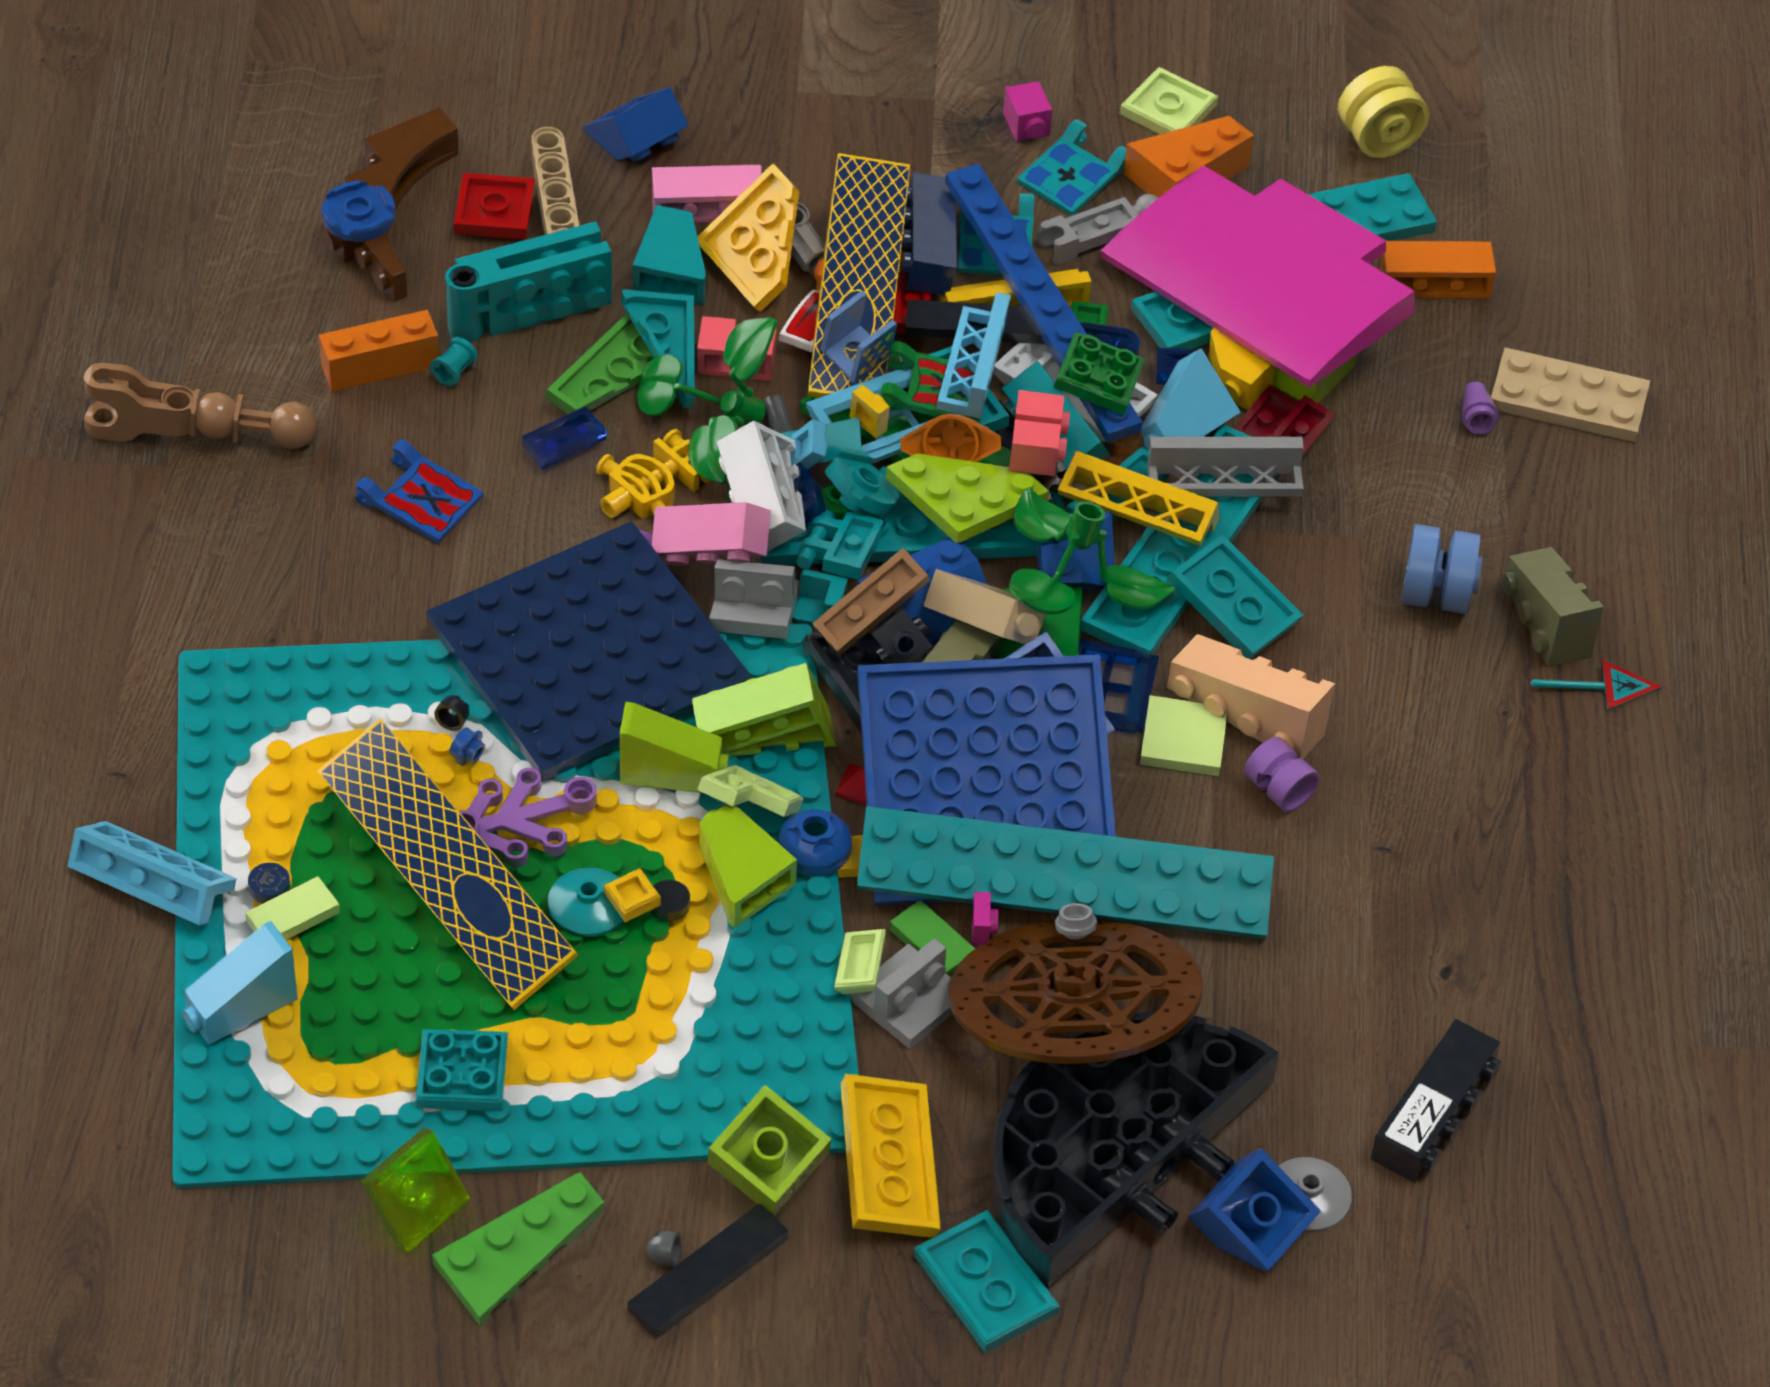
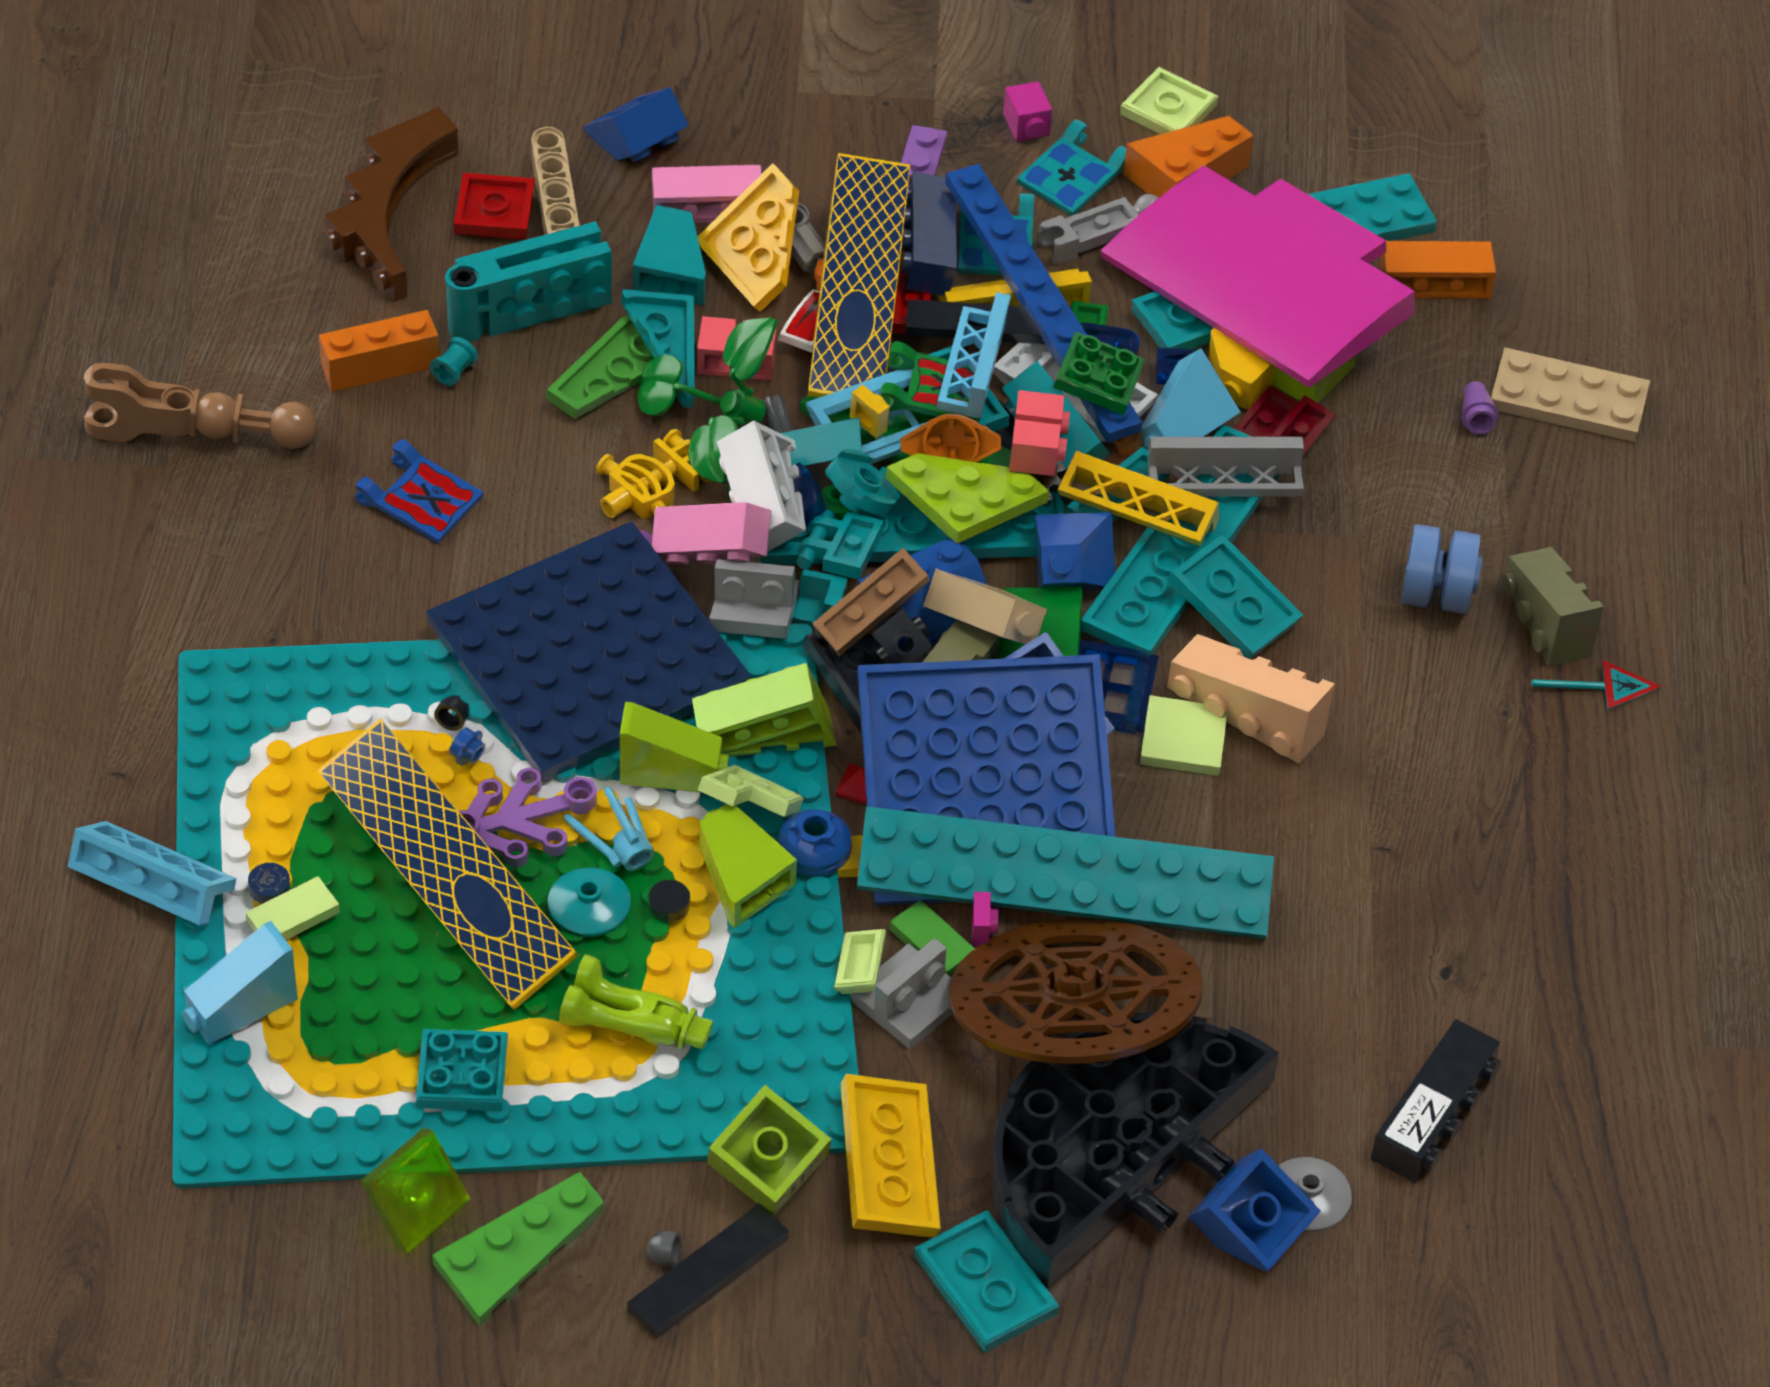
blue tile [321,181,396,242] -> none
clear blue plate [521,406,607,470] -> none
yellow tile [604,868,661,922] -> none
medium azure plate [791,419,827,473] -> none
medium blue piece [820,290,897,383] -> none
green plant [1009,487,1176,615] -> none
light grey plate [1055,903,1097,940] -> none
medium lavender wheel [1244,737,1320,812] -> none
light yellow wheel [1337,66,1430,158] -> none
none -> lime piece [559,954,714,1049]
none -> medium azure plant [564,786,654,871]
none -> medium lavender plate [901,125,947,186]

